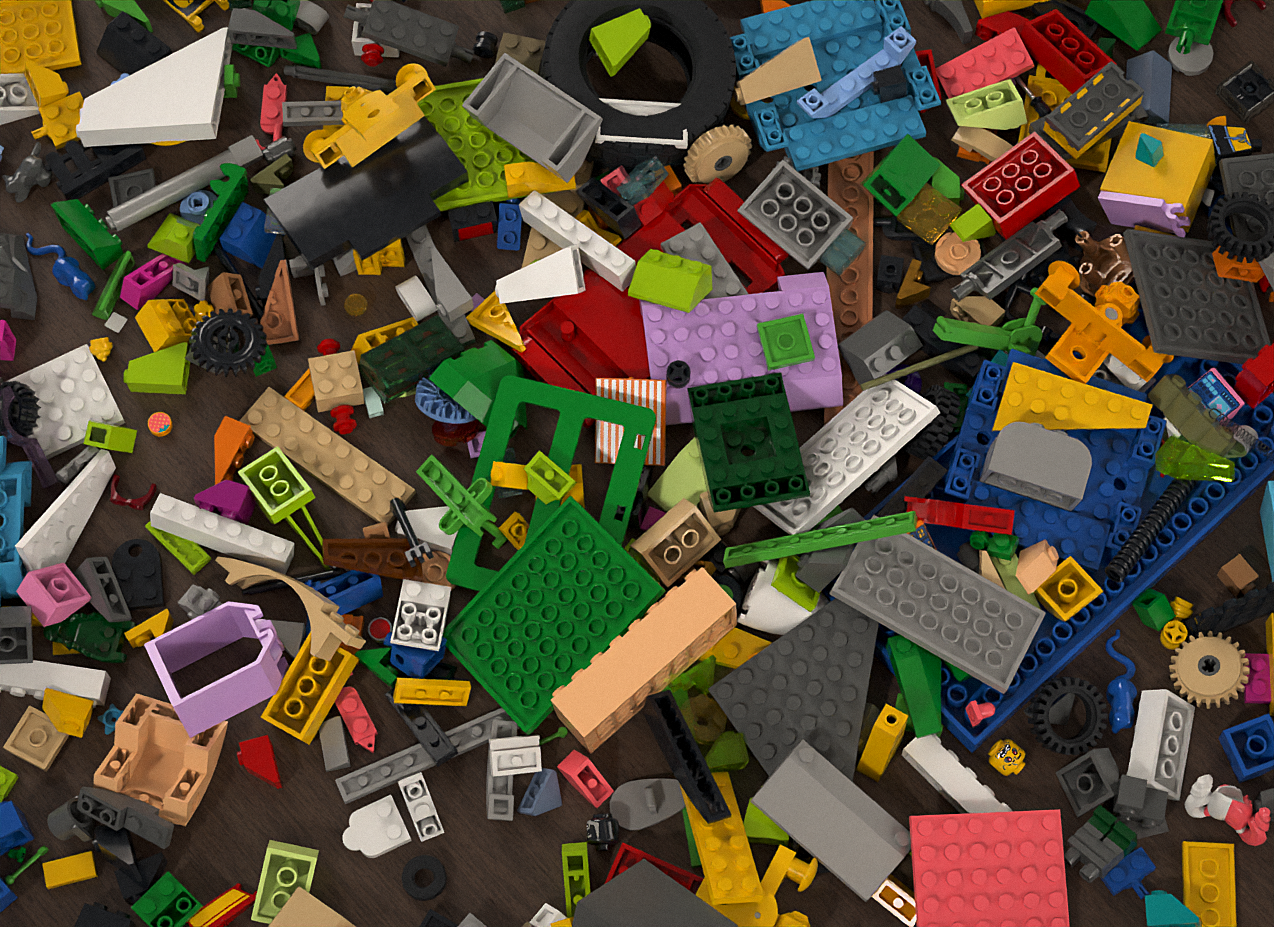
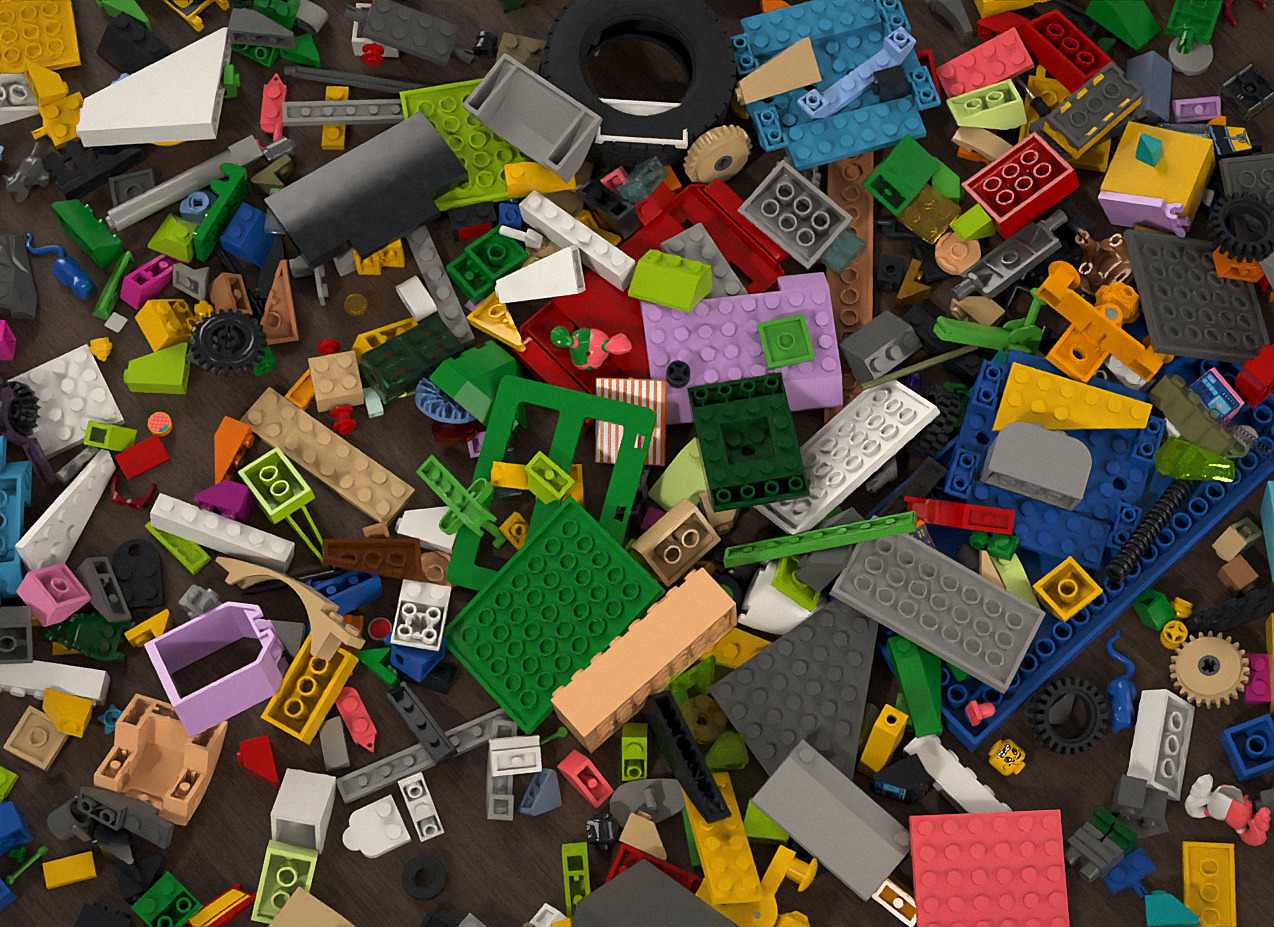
yellow piece [303,63,436,169] -> none
black hinge [390,498,434,568] -> none
yellow plate [393,678,471,706] -> none
light grey slope [431,247,474,323] -> none
lime slope [589,8,651,77] -> none
light nougat slope [1016,539,1059,595] -> none
dark grey slope [1056,748,1119,817] -> none
none -> red slope [115,435,170,481]
none -> white slope [271,768,336,854]
none -> green slope [446,224,529,306]
none -> white bar [499,225,543,248]
none -> hair [550,326,632,371]
none -> tan slope [619,810,668,861]
none -> lime slope [622,723,648,781]
none -> black slope [869,753,931,803]
none -> lavender slope [1172,96,1221,123]
none -> tan slope [1212,517,1264,562]

